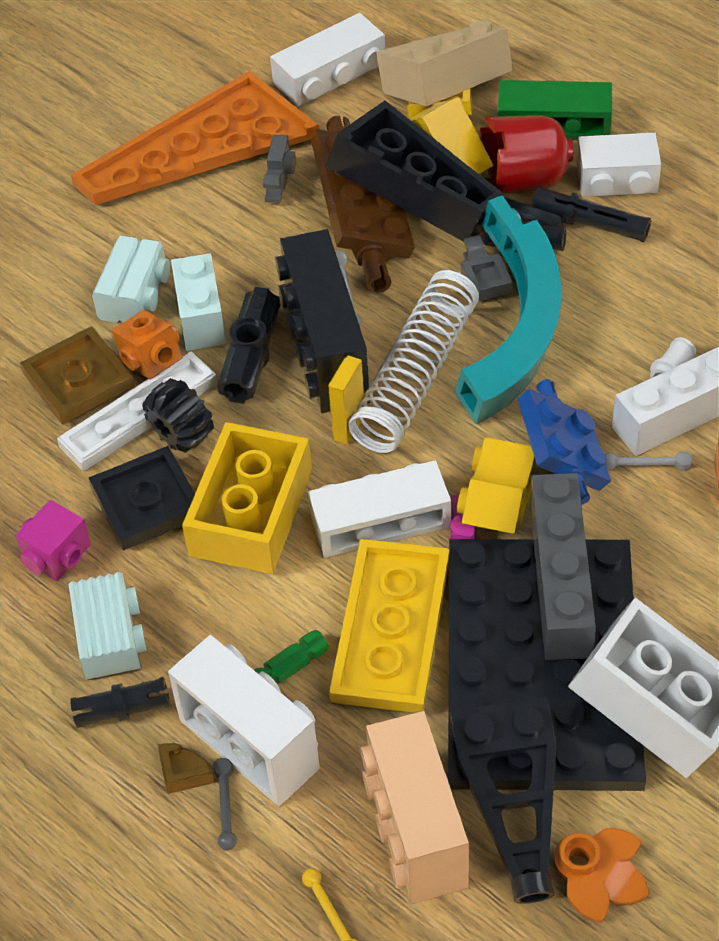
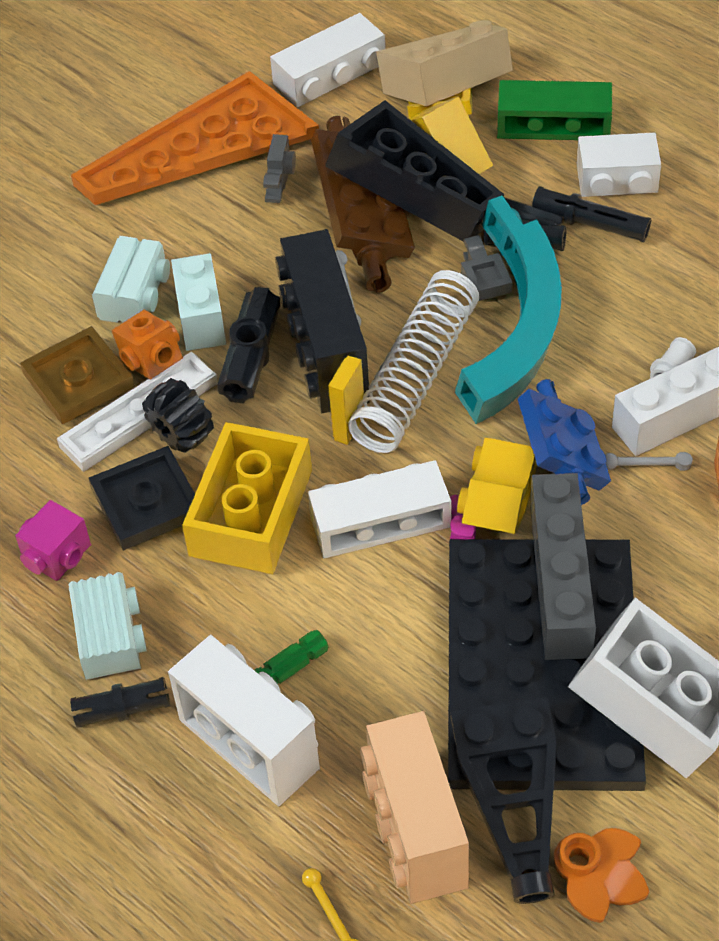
pearl gold tile [157,743,215,794] -> none
dark grey hinge [213,758,237,851] -> none
yellow plate [329,539,450,713] -> none
red cylinder [479,115,574,194] -> none

